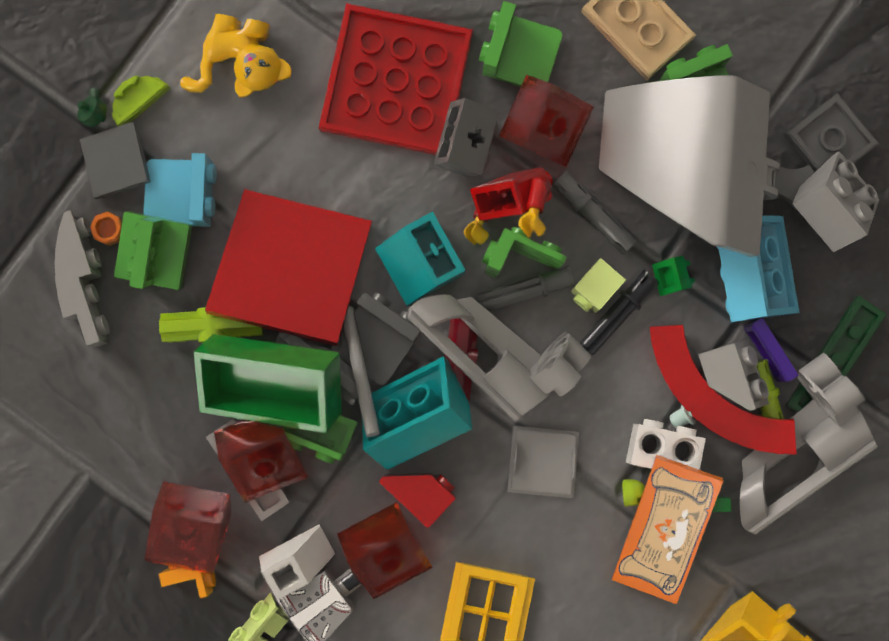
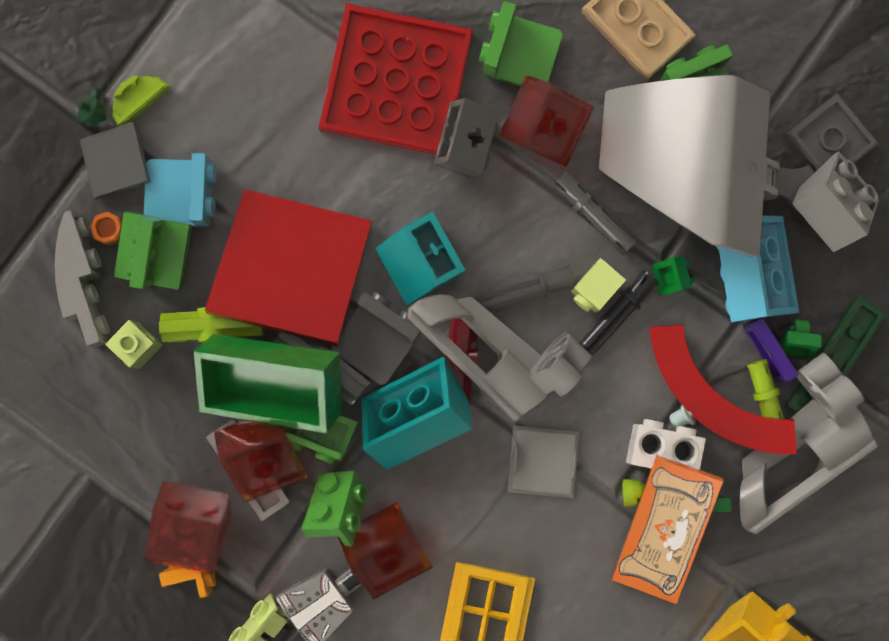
yellow animal [180,14,292,98] -> none
white slope [259,524,335,600] -> none
light grey bar [343,306,380,437] -> none
red slope [378,473,456,528] -> none
red torso [464,167,553,245] -> none
bright green bracket [482,227,567,278] -> none
light grey slope [698,339,769,411] -> none
none -> yellowish green brick [105,320,163,369]
none -> bright green bracket [302,471,368,546]
none -> green tile [778,319,821,360]

